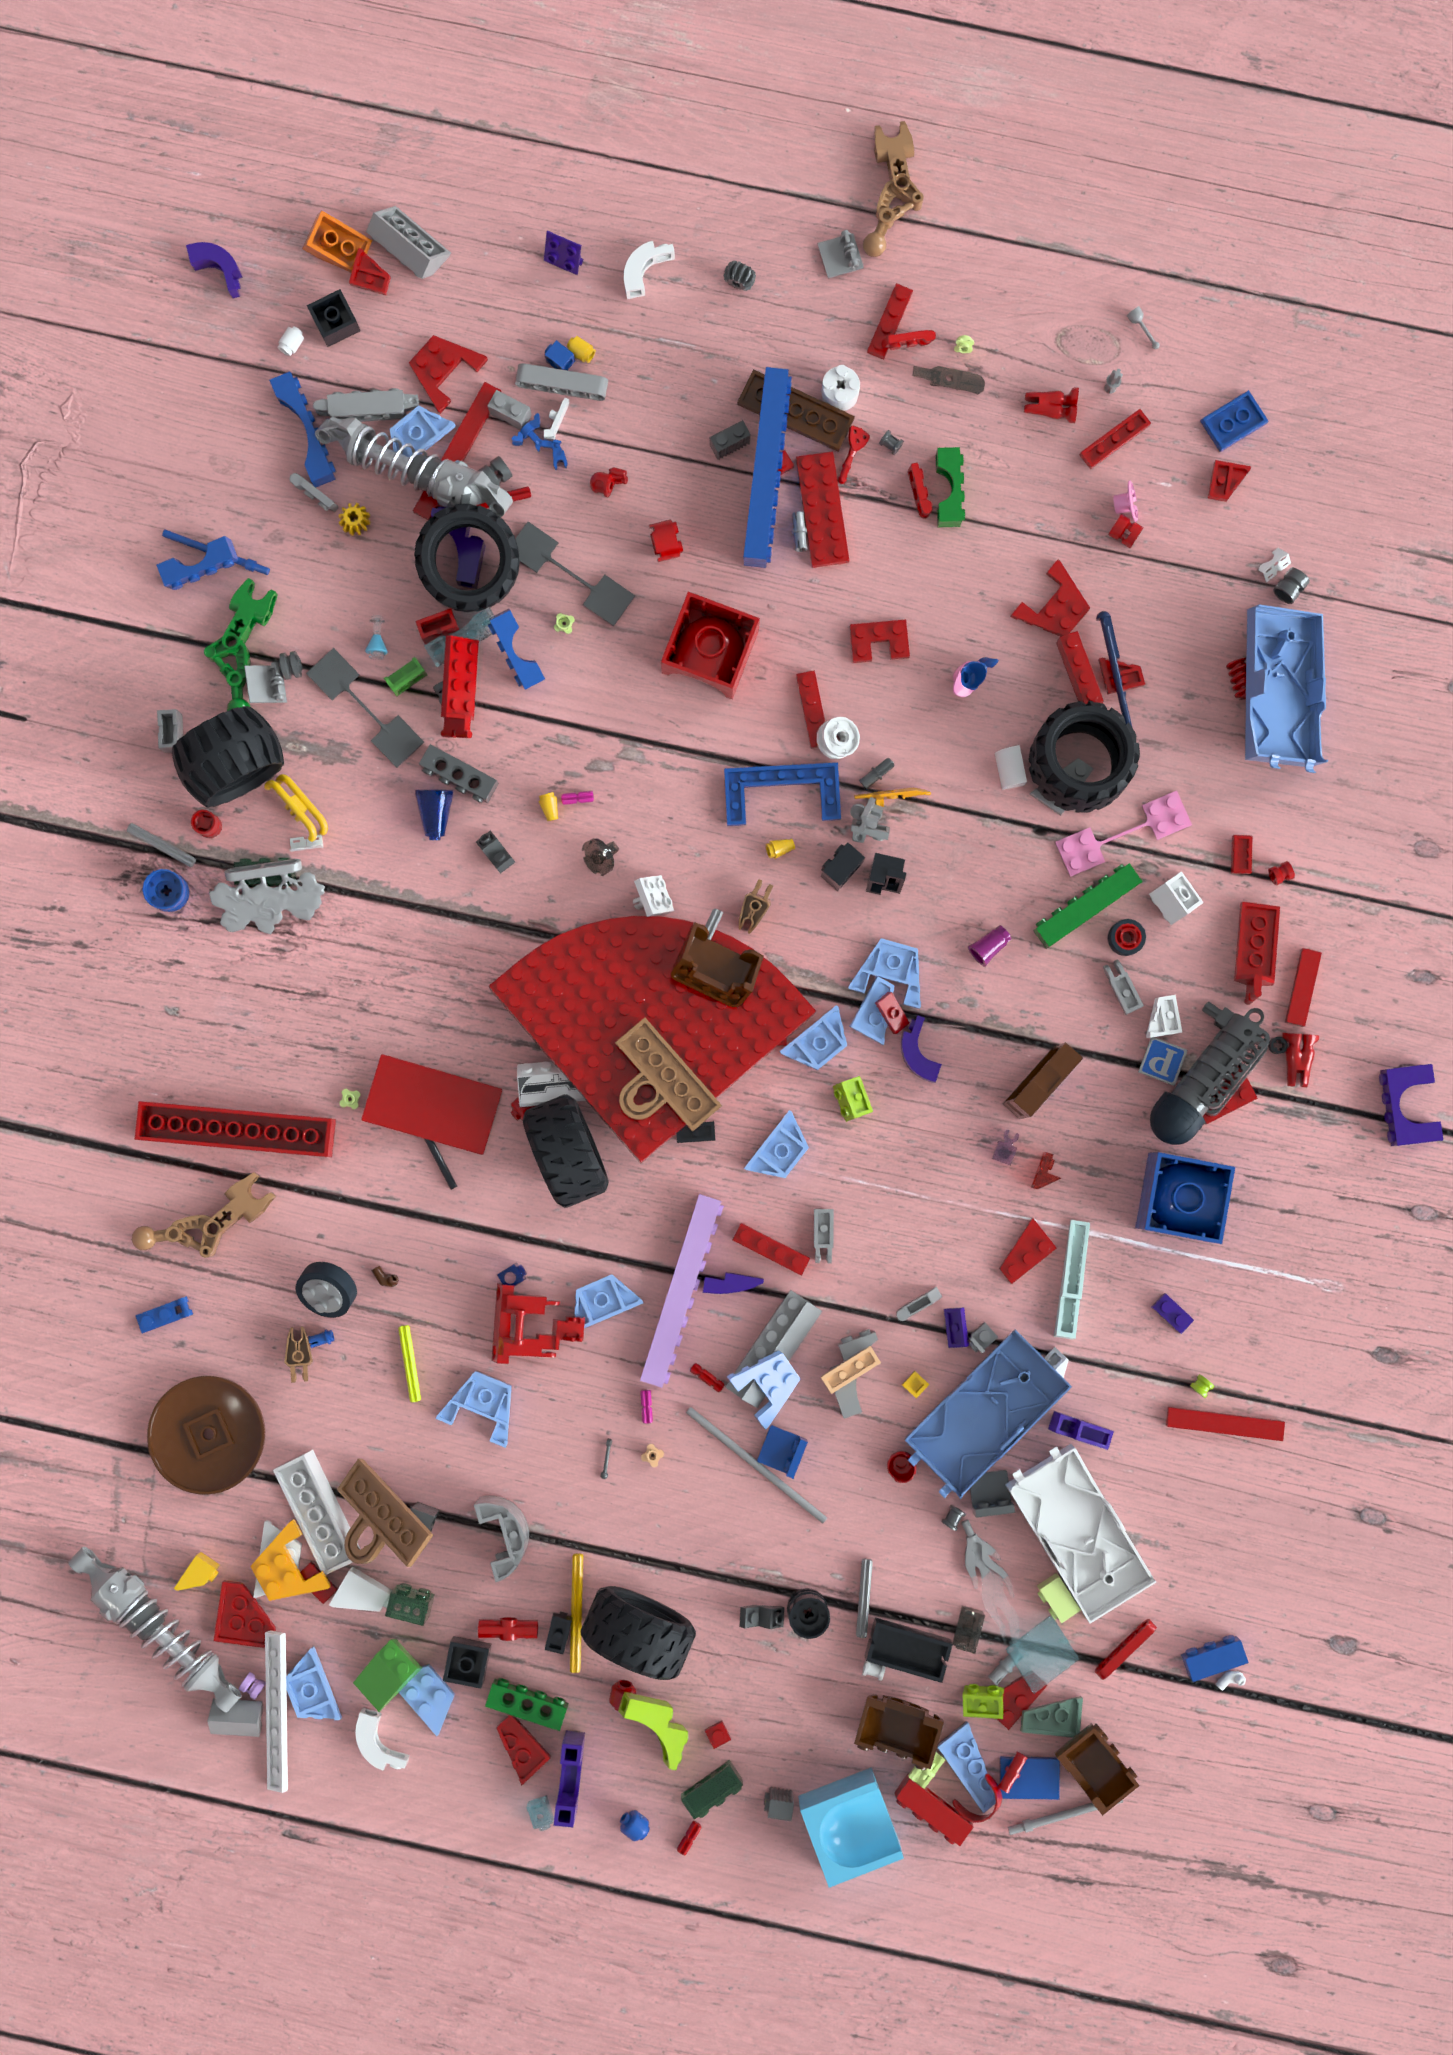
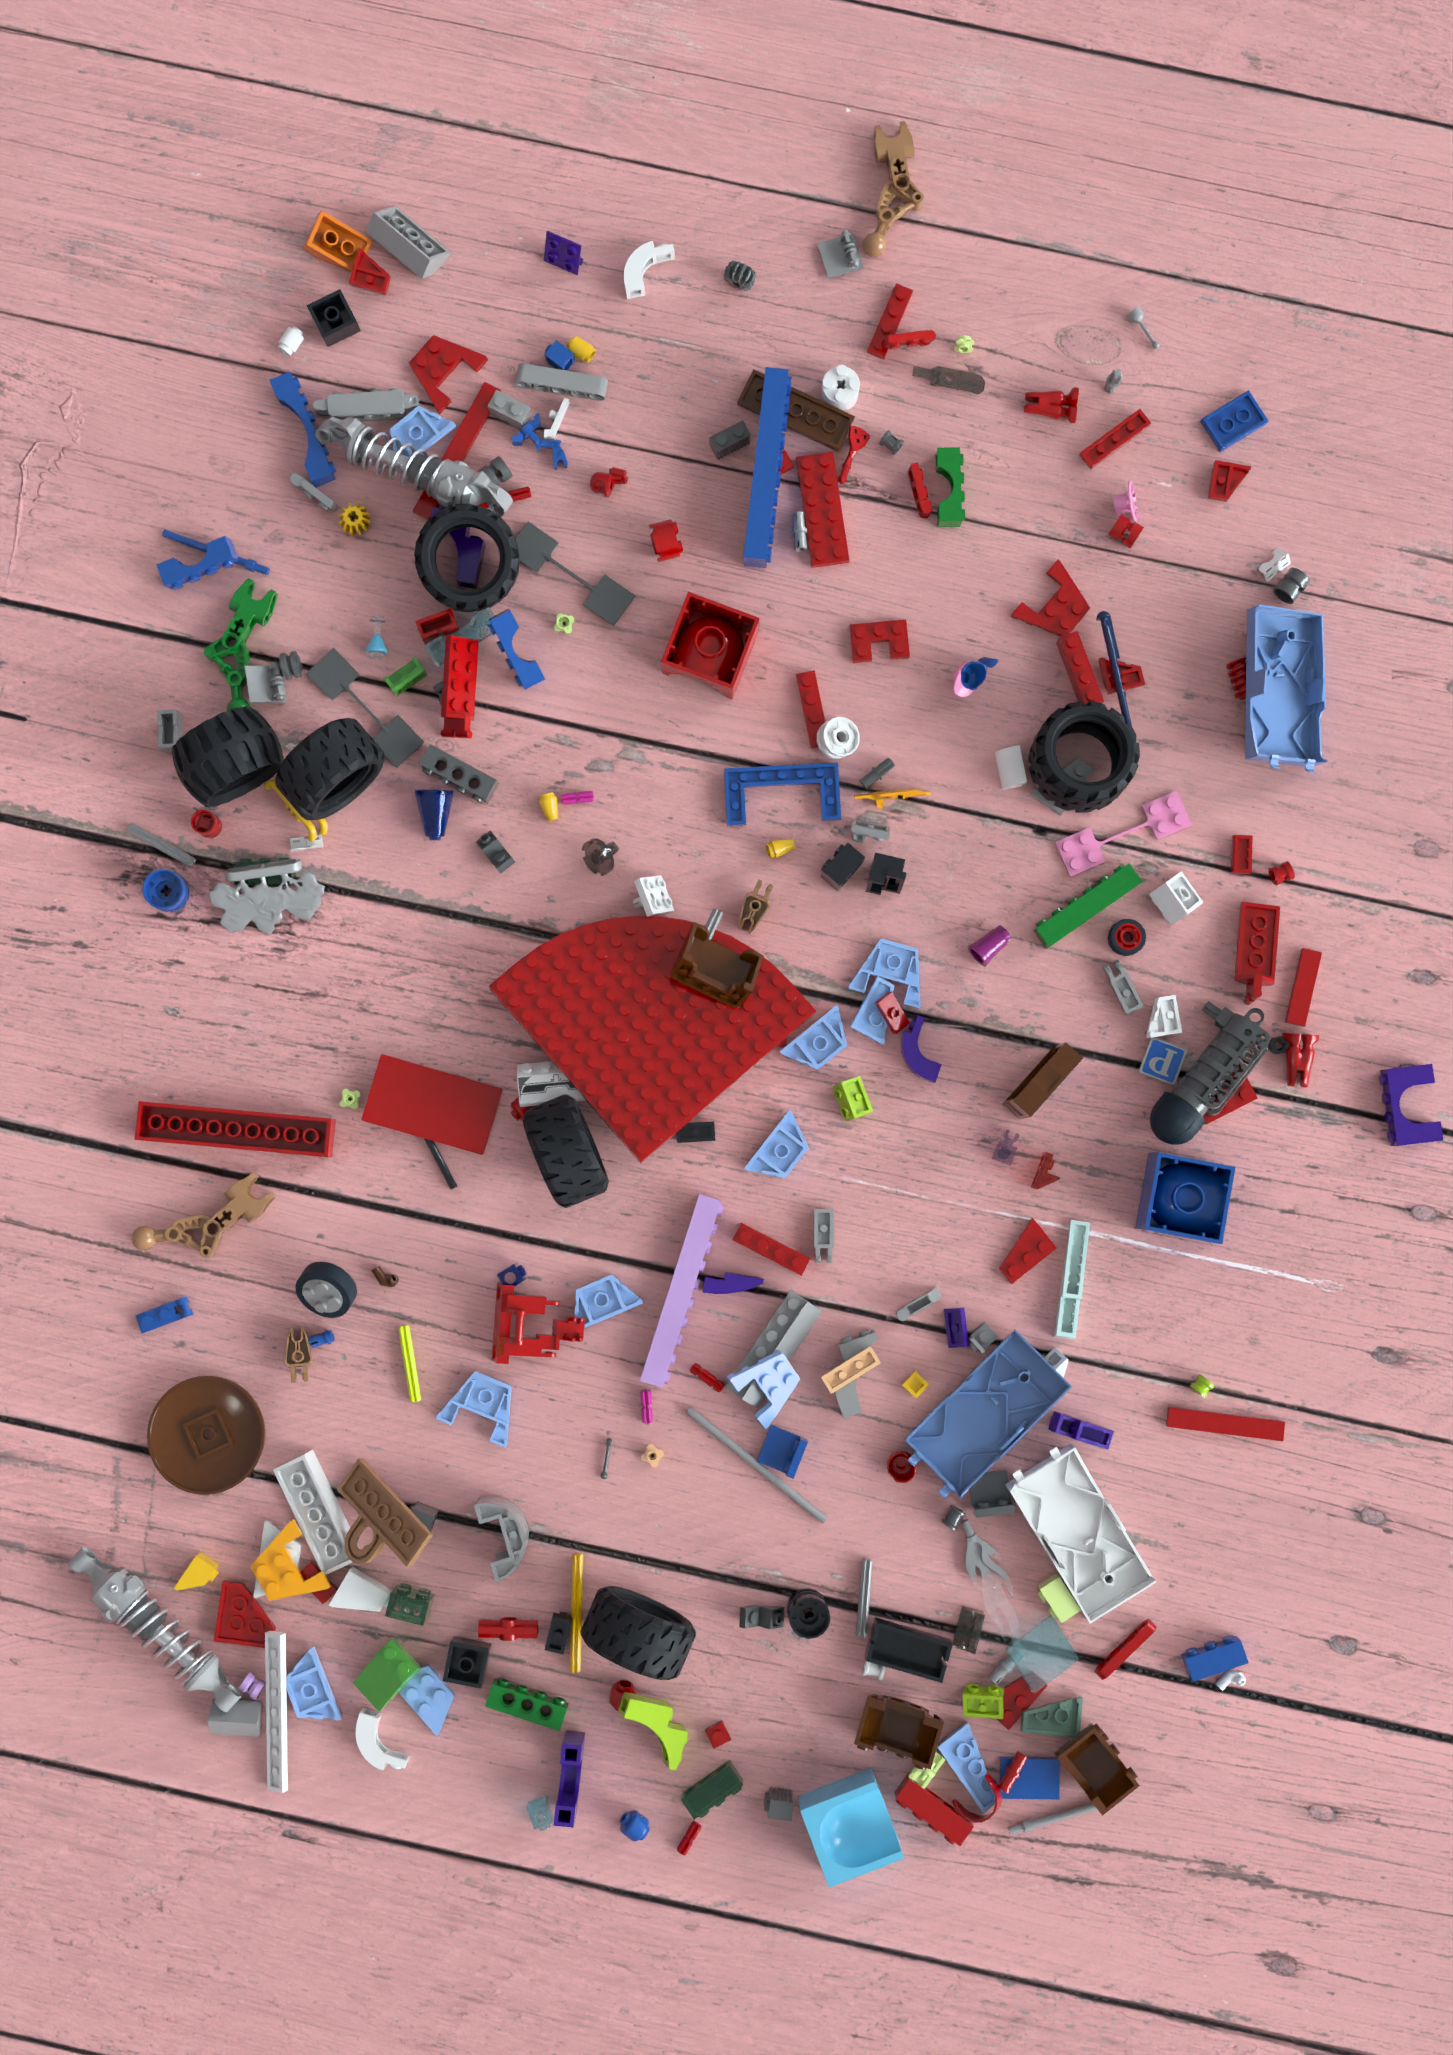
dark purple arch [186,242,243,298] -> none
red wing [496,1715,551,1786] -> none
medium nougat plate [615,1018,722,1132] -> none
light grey hips [850,797,884,832] -> none
dark purple plate [1152,1293,1194,1334] -> none
none -> black tyre [275,718,385,820]

